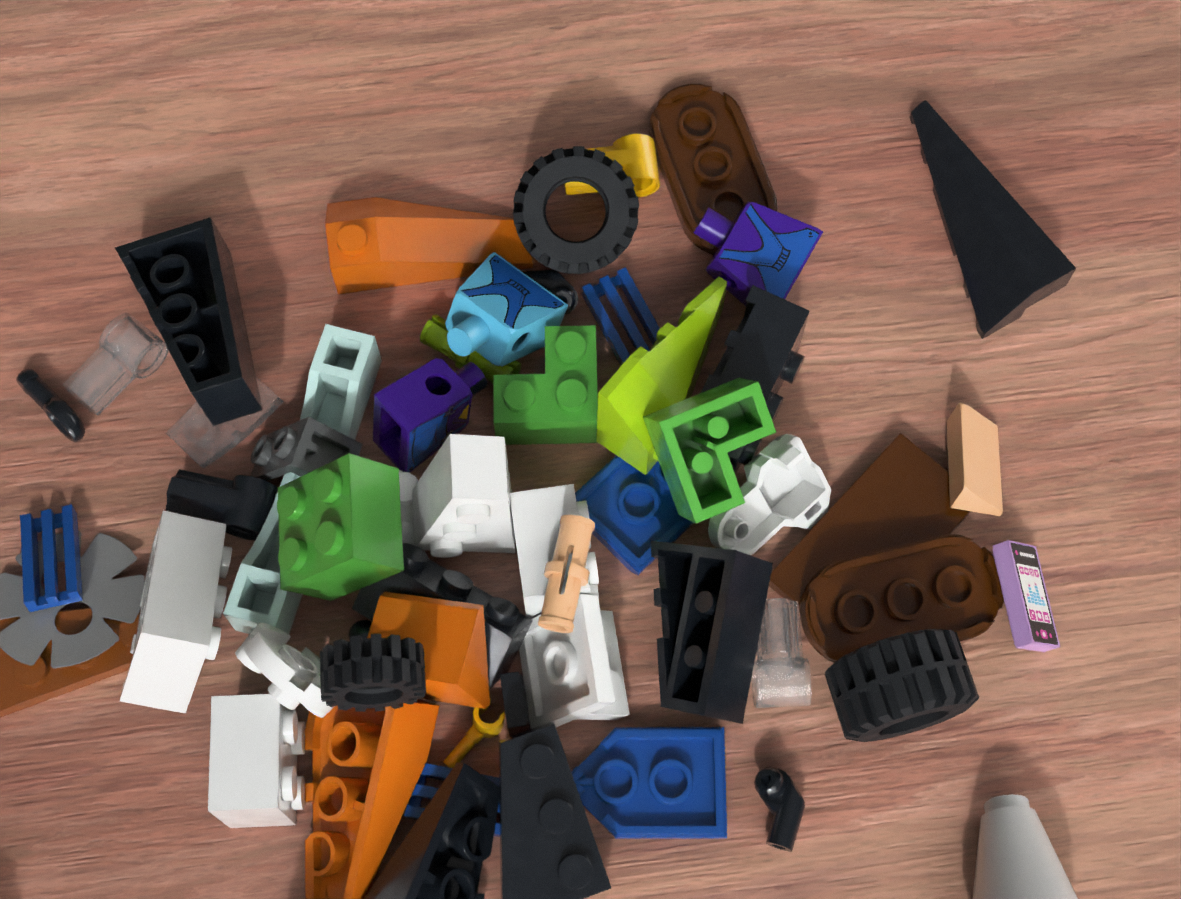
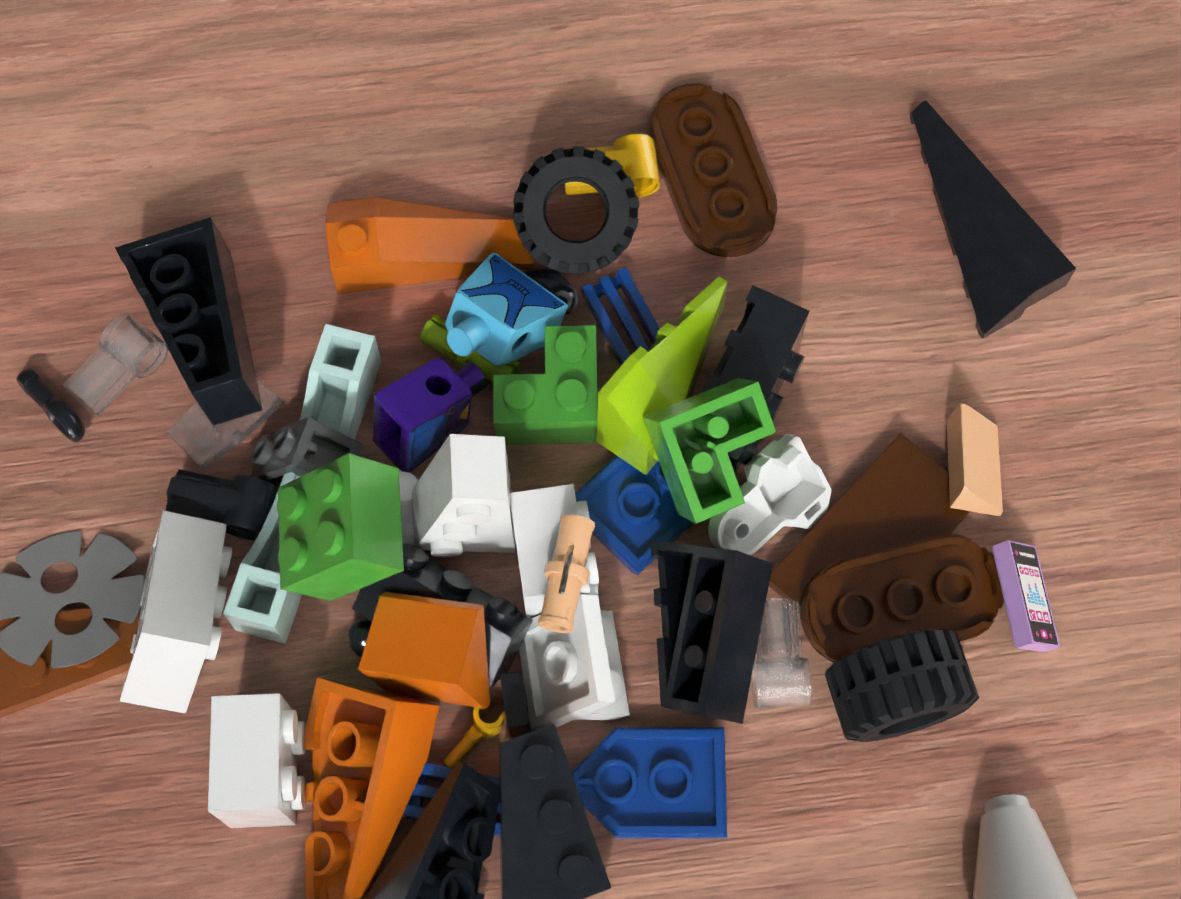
blue tile [20,504,83,612] -> none
white plate [235,623,333,718] -> none
black tyre [320,634,426,712] -> none
torso [693,202,823,306] -> none
black arm [754,767,805,852] -> none

